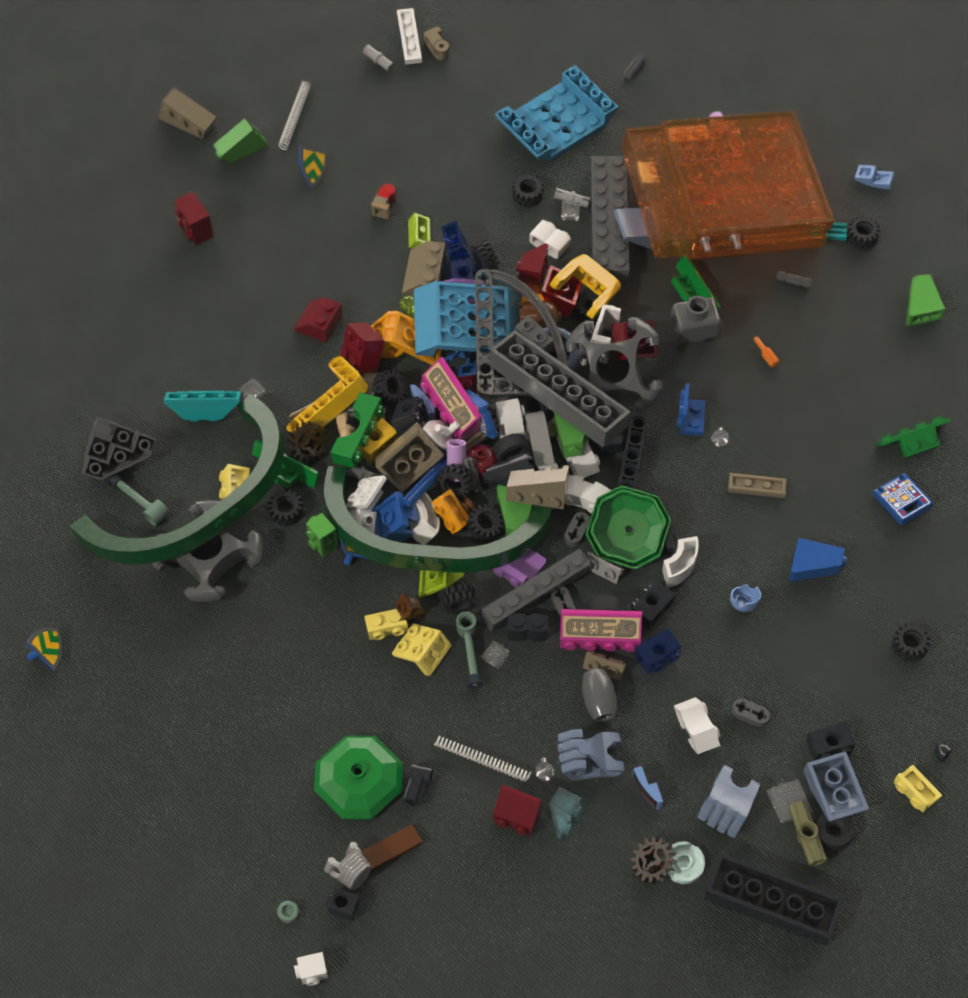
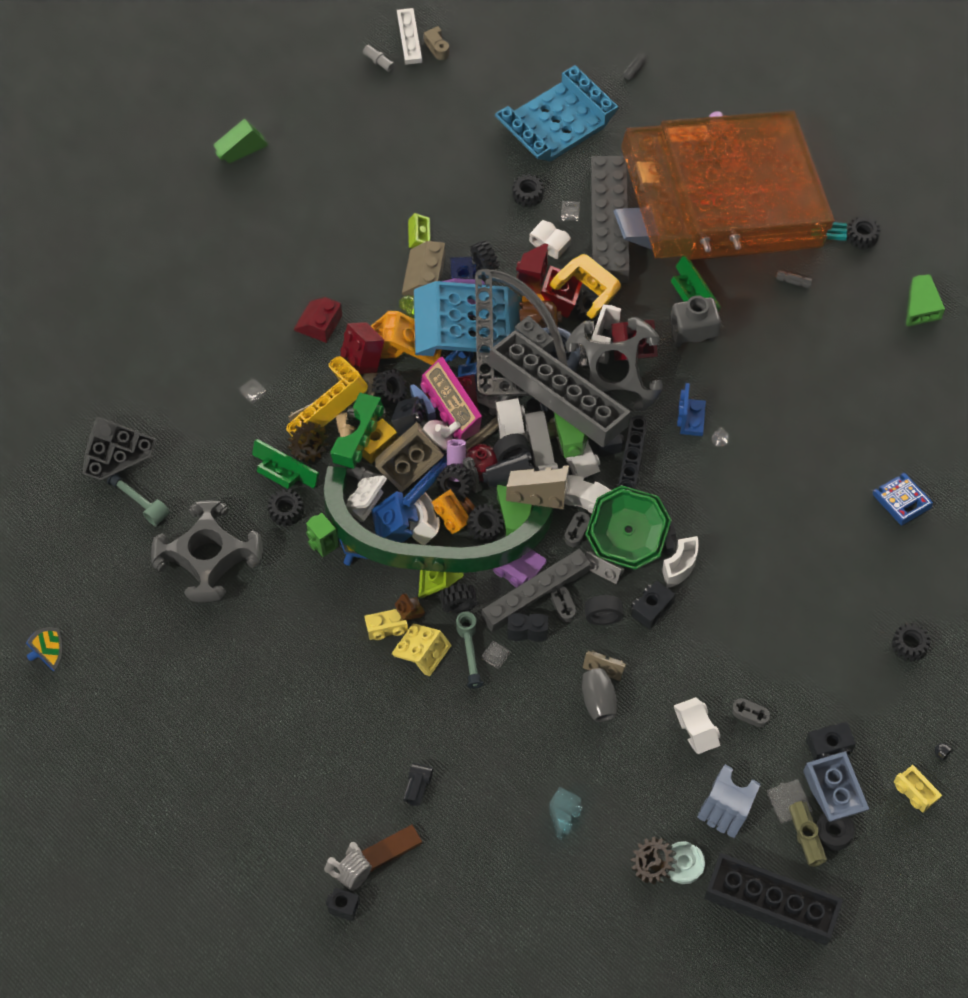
dark green arch [70,394,285,564] -> none
dark tan wedge [158,88,216,139] -> none
teal wedge [164,391,241,422] -> none
dark red brick [174,191,214,246] -> none
light yellow bracket [219,464,250,500] -> none
sand green tile [277,901,299,924] -> none
white piece [278,81,311,150] -> none
white brick [294,952,328,986] -> none
shield [298,145,328,188] -> none
green rock [314,735,403,820] -> none
white brick [350,507,377,534] -> none
leg [371,184,396,220] -> none
white piece [434,736,531,782] -> none
clear blue brick [441,220,471,265] -> none
blue container [466,389,499,439] -> none
dark red slope [493,785,542,836] -> none
clear piece [535,757,554,781] -> none
light grey pin [554,188,591,208] -> none
sand blue piece [558,729,625,781] -> none
slope [560,609,642,652] -> none
medium blue slope [633,766,663,810] -> none
clear blue brick [634,628,682,674] -> none
dark tan tile [728,473,787,498] -> none
medium blue hair [730,584,762,612] -> none
orange axle [754,336,780,368] -> none
blue slope [789,538,847,581] -> none
medium blue slope [855,165,895,190] -> none
green bracket [876,416,951,457] -> none

